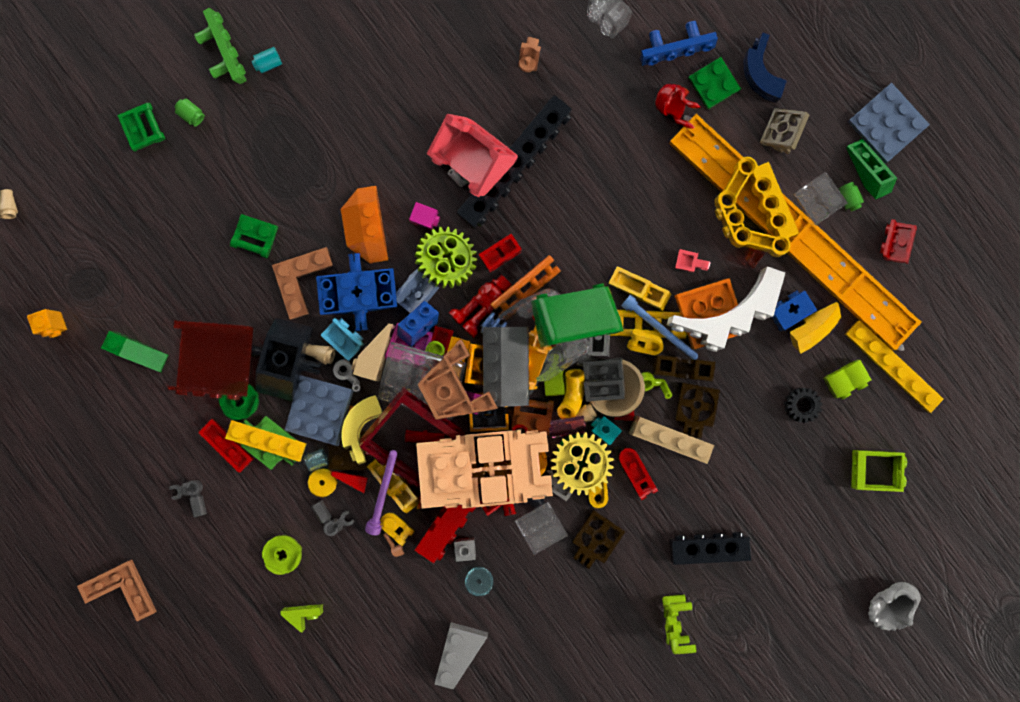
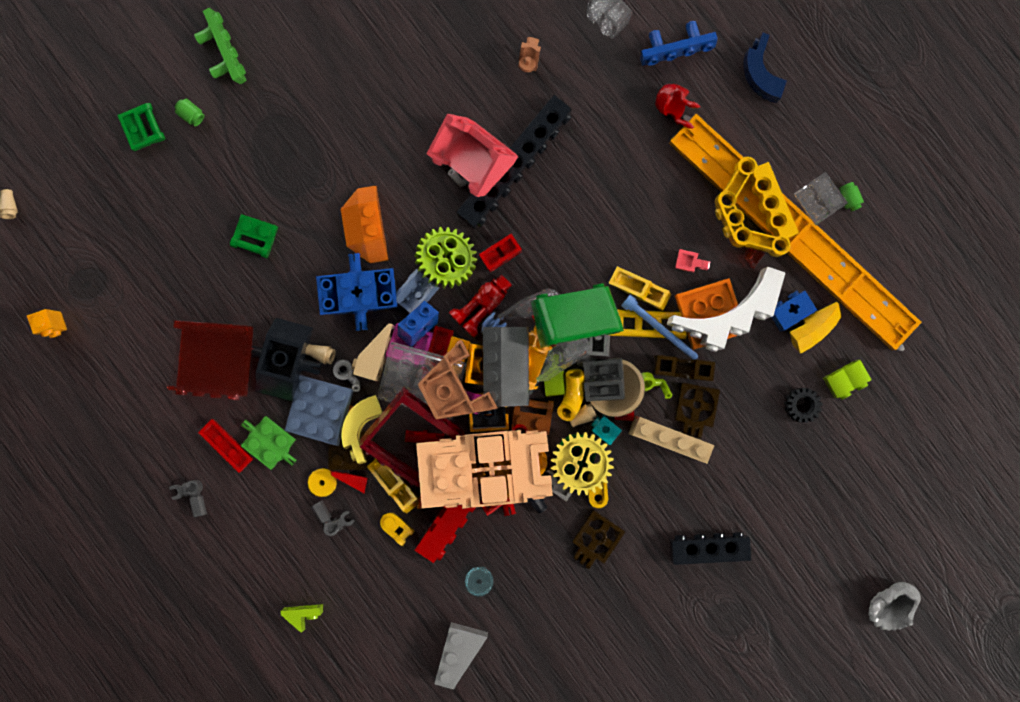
nougat plate [77,560,157,621] -> none
green slope [101,331,169,372] -> none
green plate [219,382,259,420] -> none
yellow plate [225,420,306,462] -> none
teal brick [252,47,282,73] -> none
lime plate [262,535,302,575] -> none
nougat plate [272,247,333,320] -> none
clear light blue beam [304,449,328,472] -> none
medium azure bracket [321,318,365,361] -> none
medium lavender piece [365,450,397,535] -> none
nougat hand [383,533,404,557] -> none
dark pink brick [409,202,440,231] -> none
lime plate [425,341,445,360] -> none
light grey brick [454,537,476,562] -> none
orange bar [491,255,561,320] -> none
clear slope [515,502,568,555] -> none
clear pink piece [549,416,586,438] -> none
red plate [618,448,658,501] -> none
yellow plate [627,329,663,355] -> none
lime plate [662,594,696,655] -> none
green plate [688,57,741,110] -> none
dark tan piece [760,108,809,154] -> none
yellow plate [844,320,943,413] -> none
green slope [846,139,897,200] -> none
sand blue plate [847,83,930,163] -> none
lime window [851,450,907,492] -> none
red bracket [880,219,917,264] -> none

